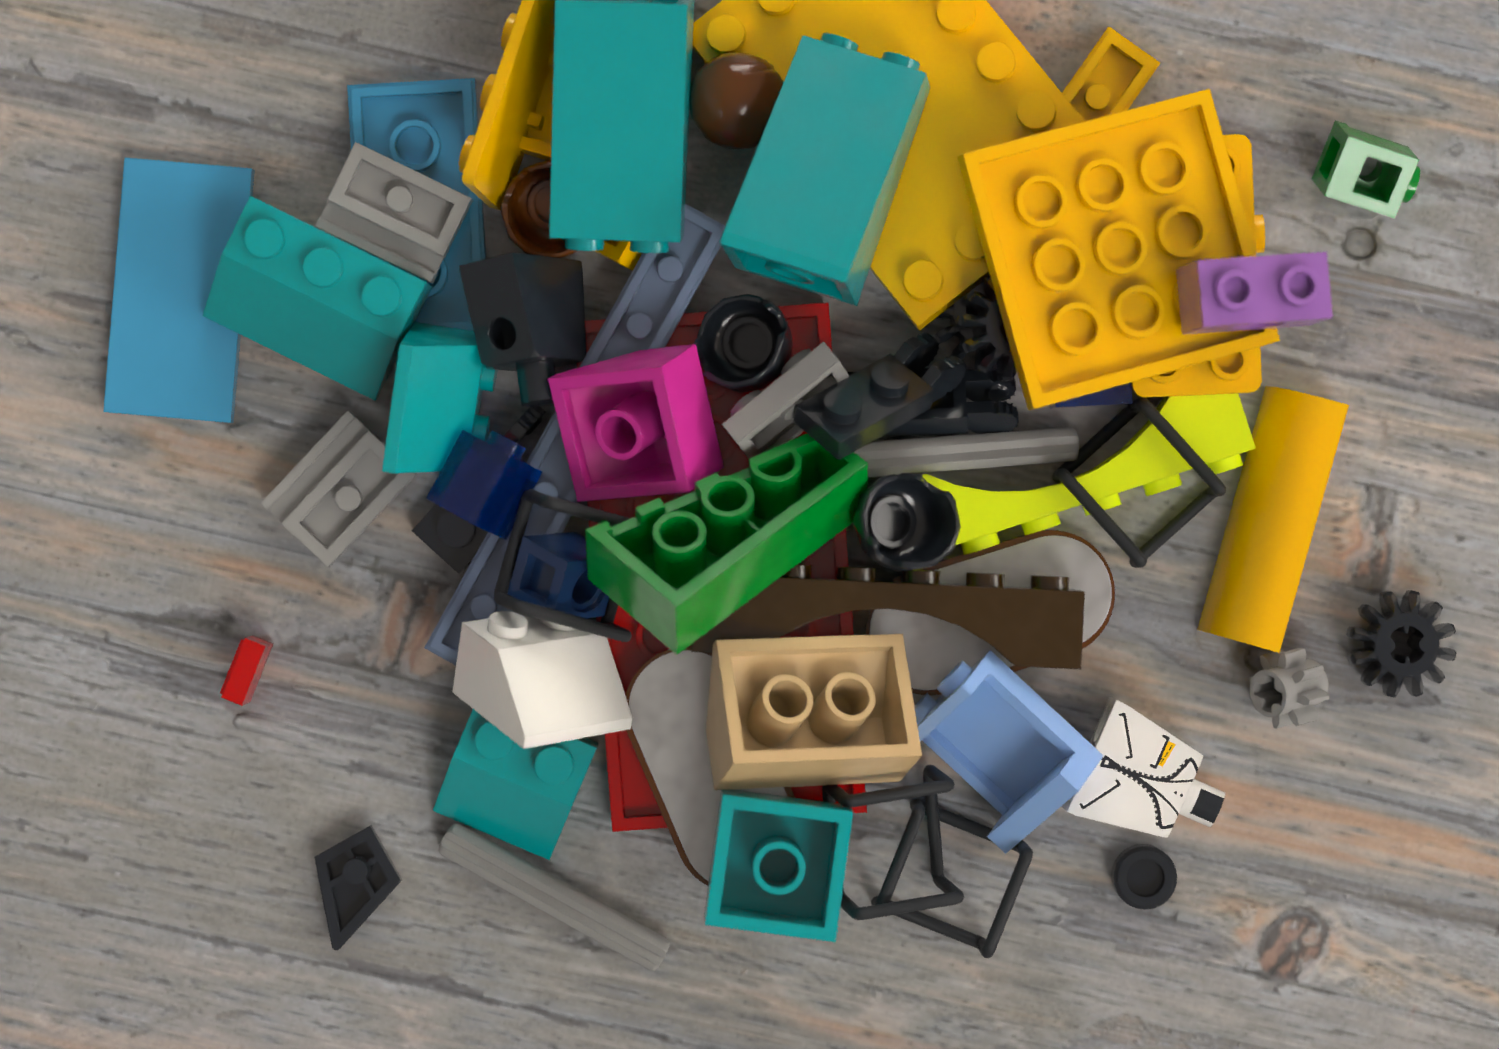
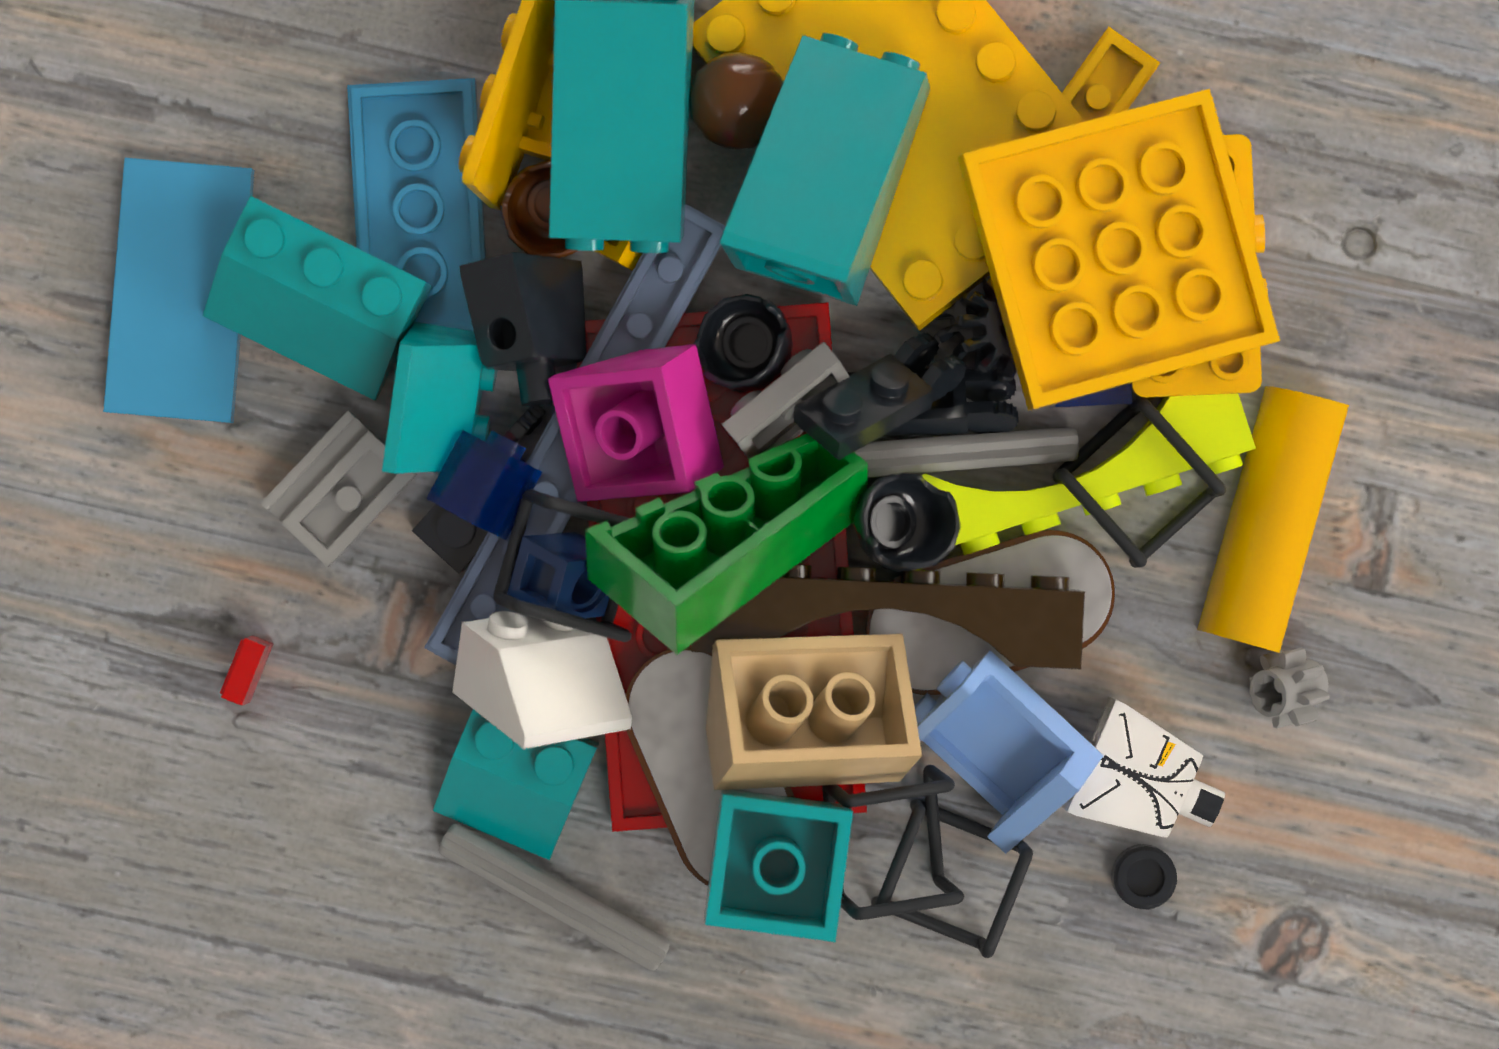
black piece [314,825,402,950] -> none
light grey plate [315,142,473,284] -> none
medium lavender brick [1176,252,1333,335] -> none
brick [1312,120,1420,219] -> none
black gear [1346,590,1456,698] -> none

